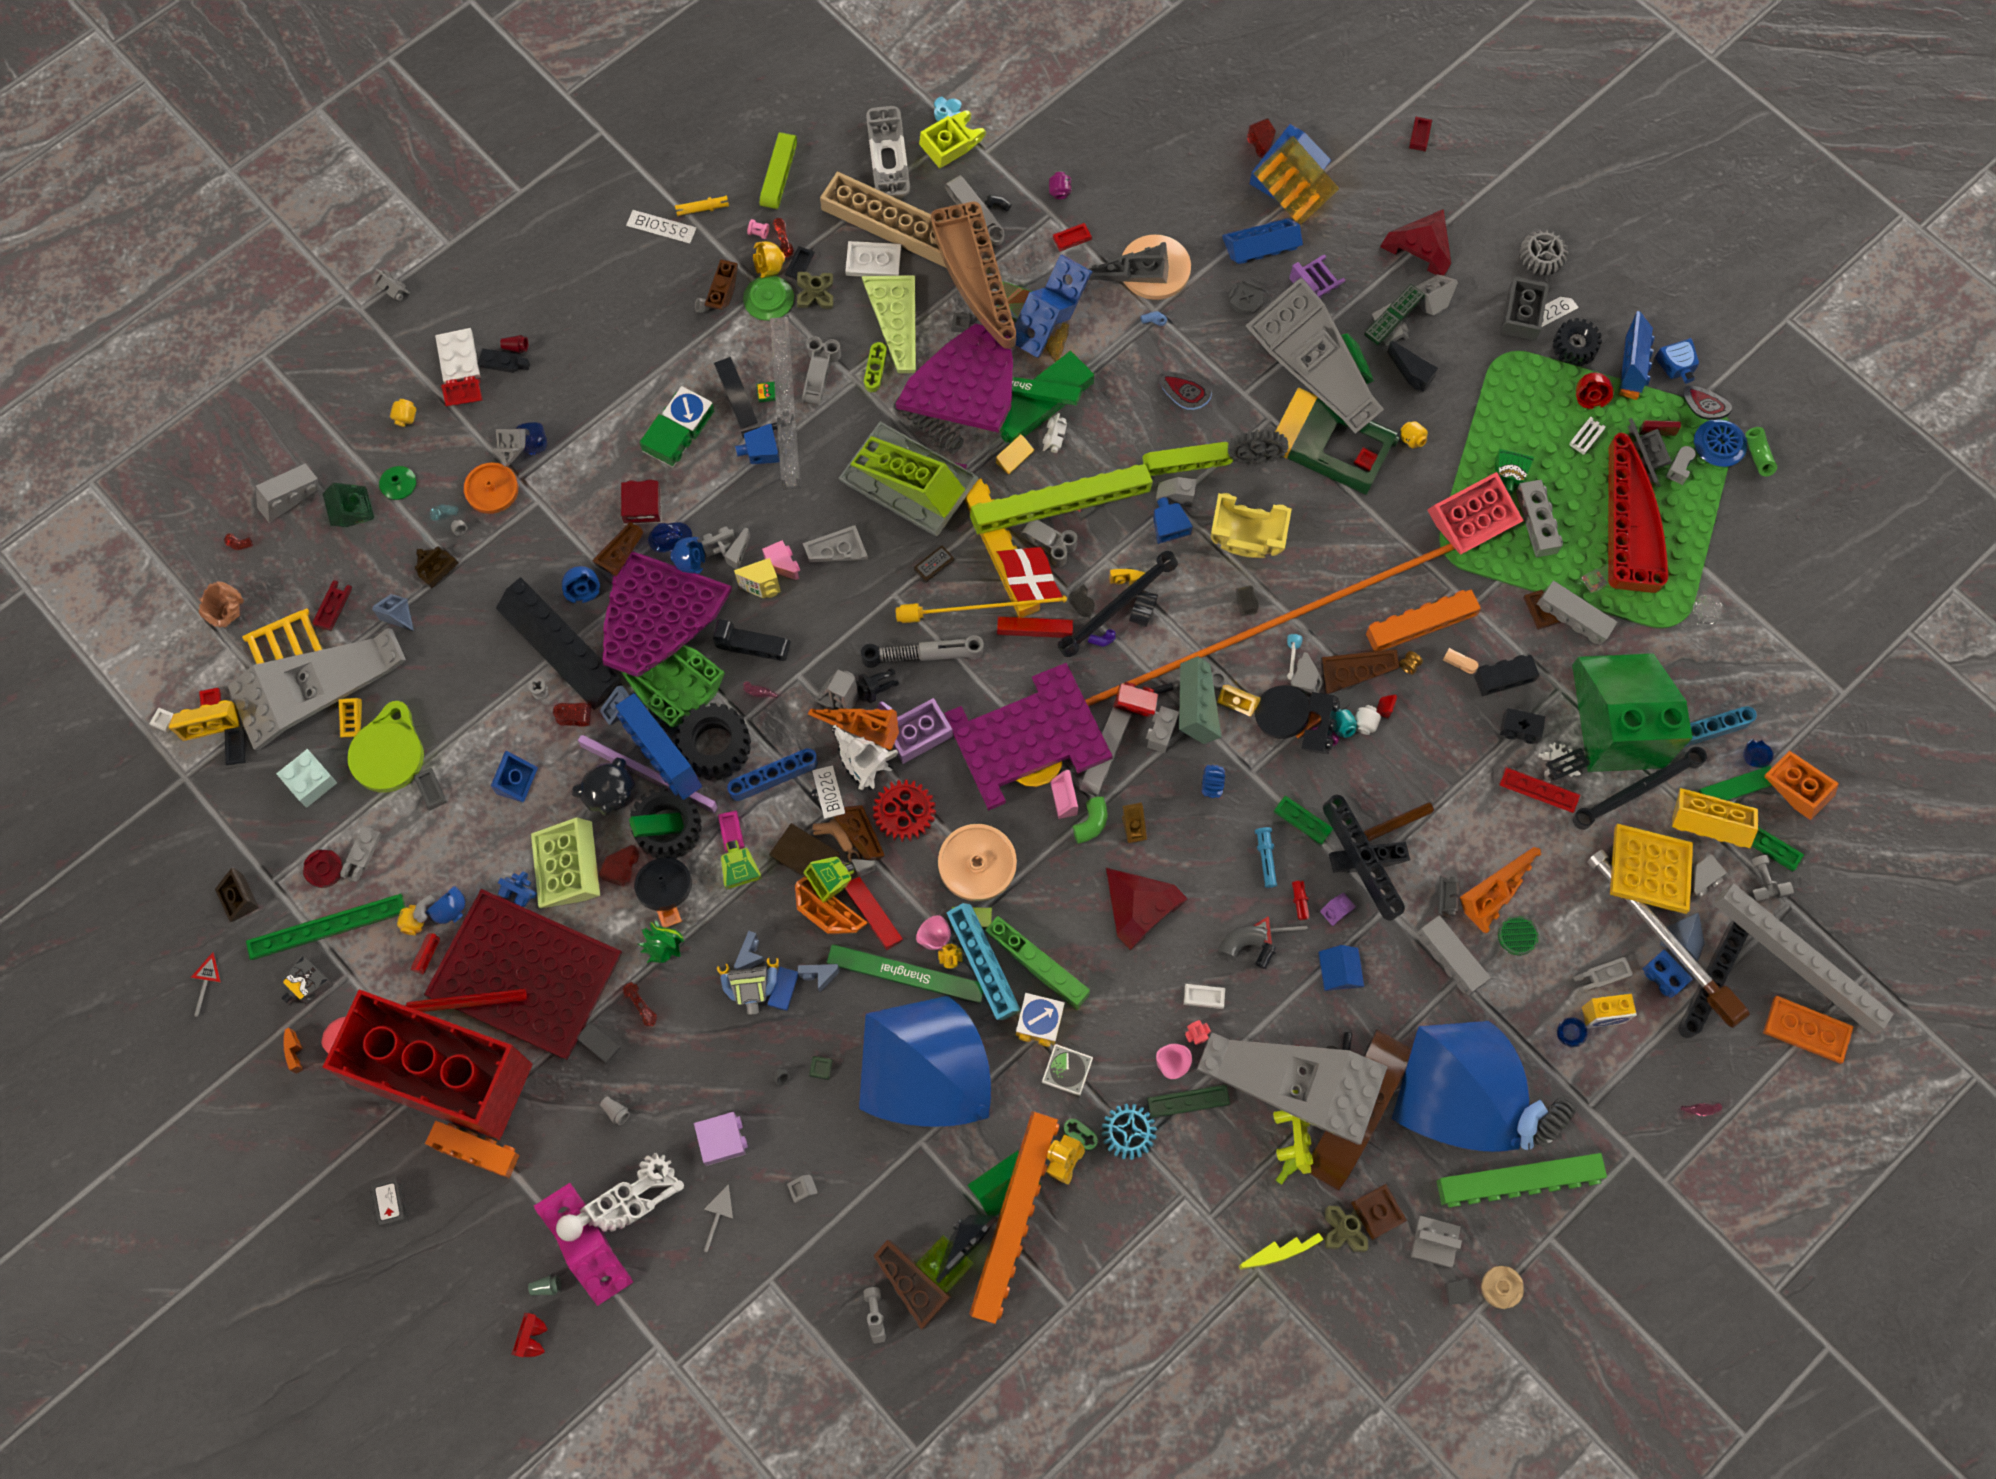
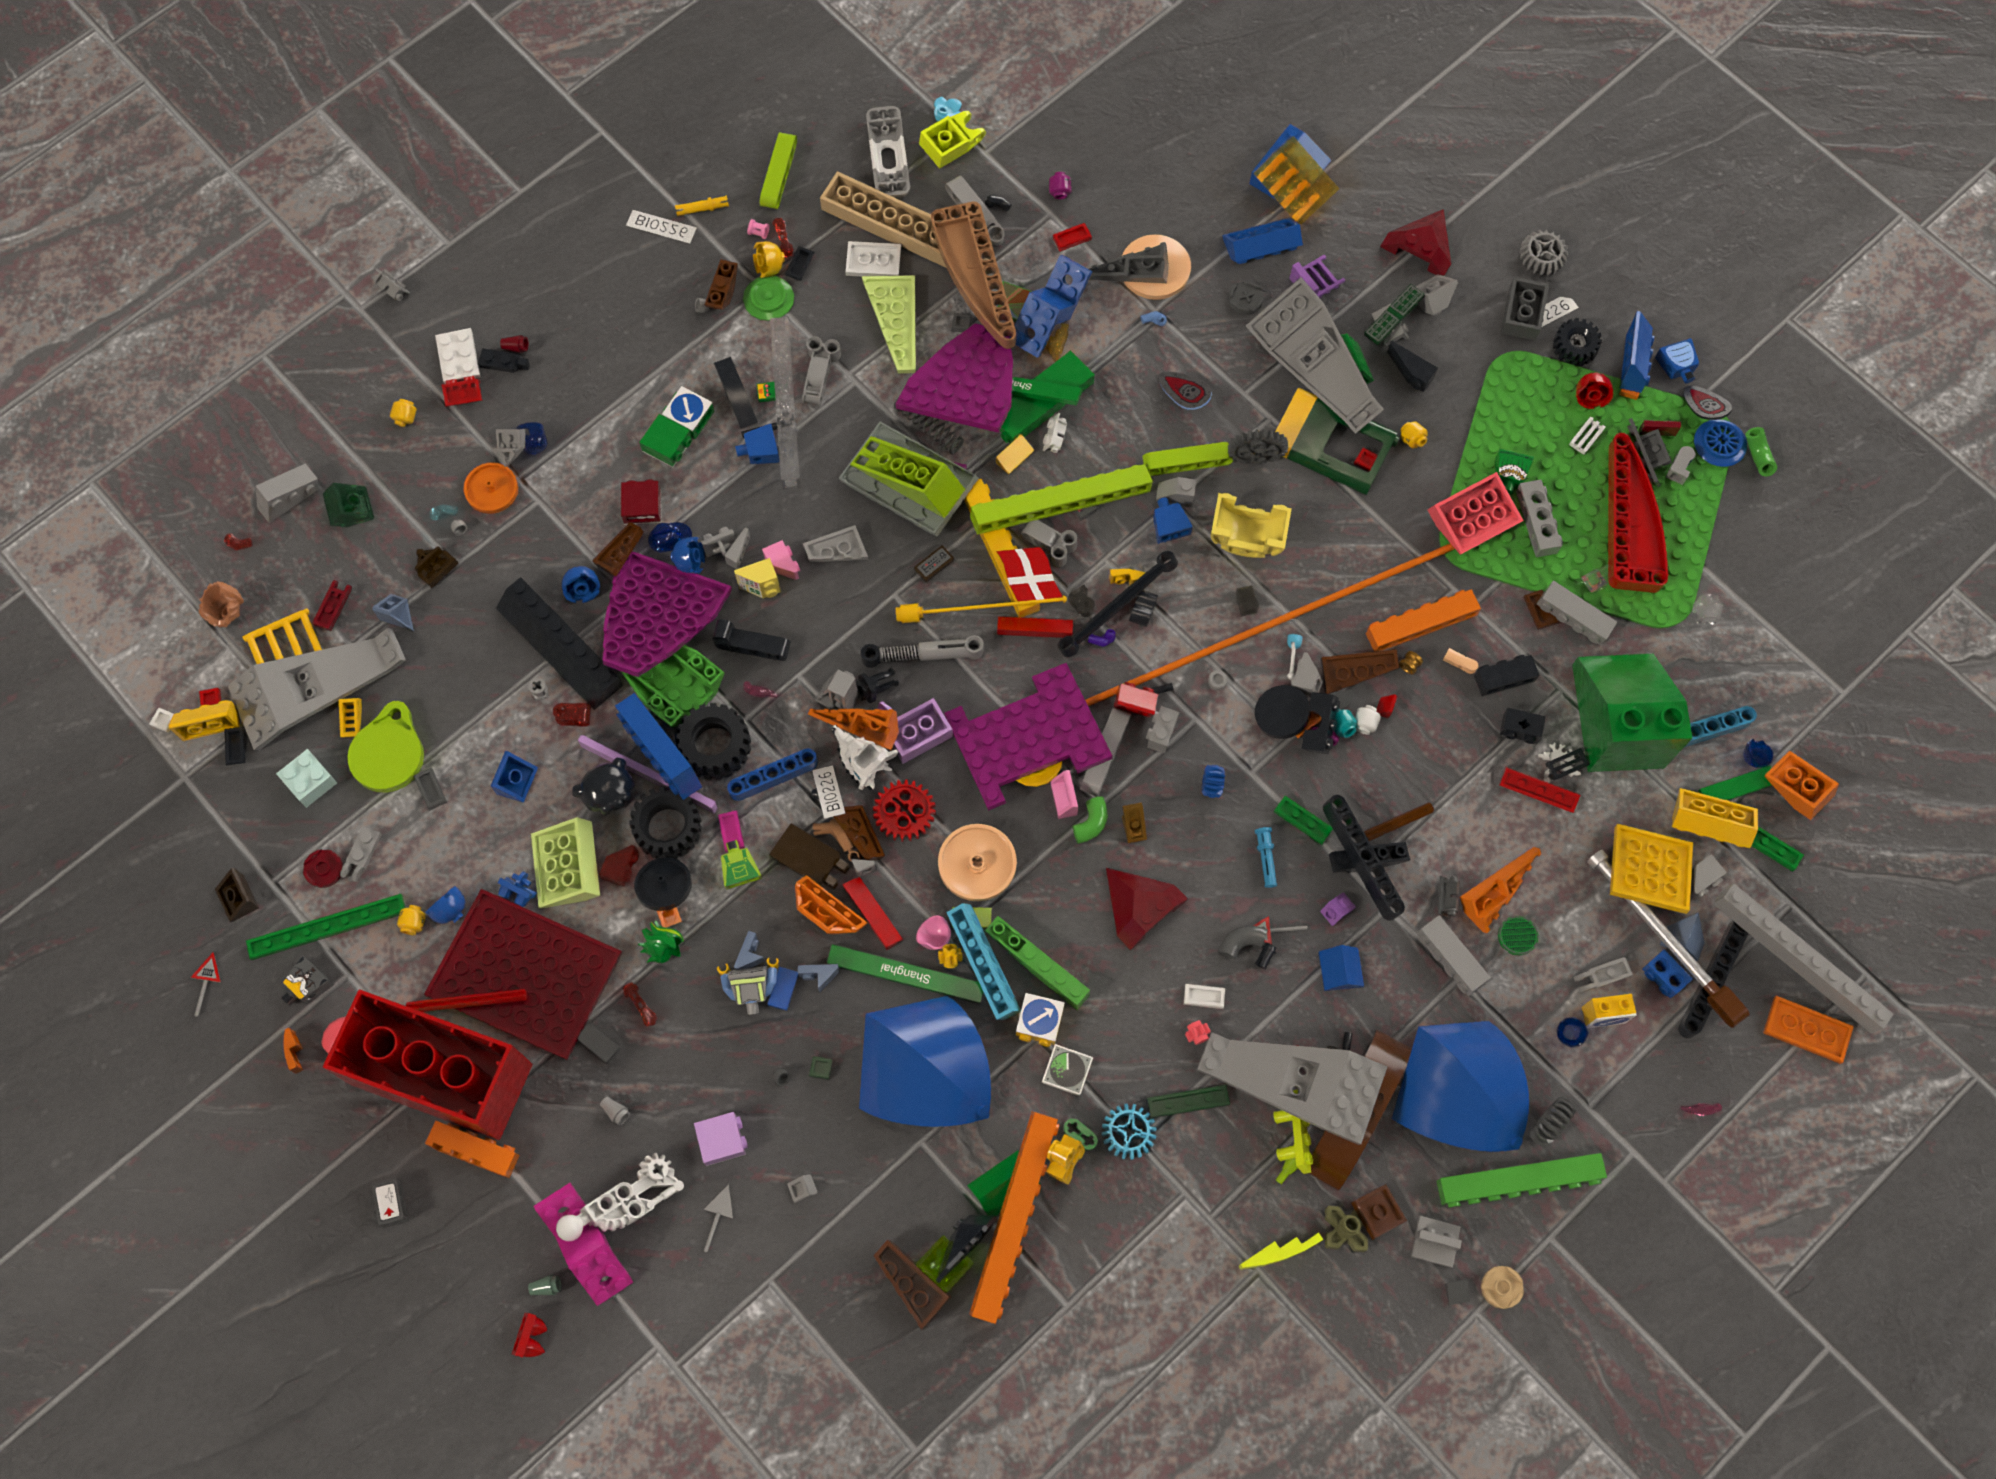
green dish [379,466,416,500] -> none
red slope [410,933,440,975] -> none
light grey arm [413,894,436,923] -> none
sand blue slope [599,686,630,725] -> none
green tile [629,813,684,837] -> none
olive plant [797,272,833,309] -> none
lime torso [803,857,854,903] -> none
light grey bar [863,1287,886,1344] -> none
lime beam [864,342,887,392] -> none
bright pink helmet [1156,1044,1192,1079] -> none
sand green wedge [1179,656,1221,744] -> none
yellow slope [1217,684,1261,717] -> none
clear red slope [1247,118,1276,158] -> none
red axle [1292,880,1309,920] -> none
dark red tile [1409,116,1432,152] -> none
light blue arm [1517,1100,1549,1150] -> none
black piece [1573,747,1707,830] -> none
light grey bar [1749,855,1794,903] -> none

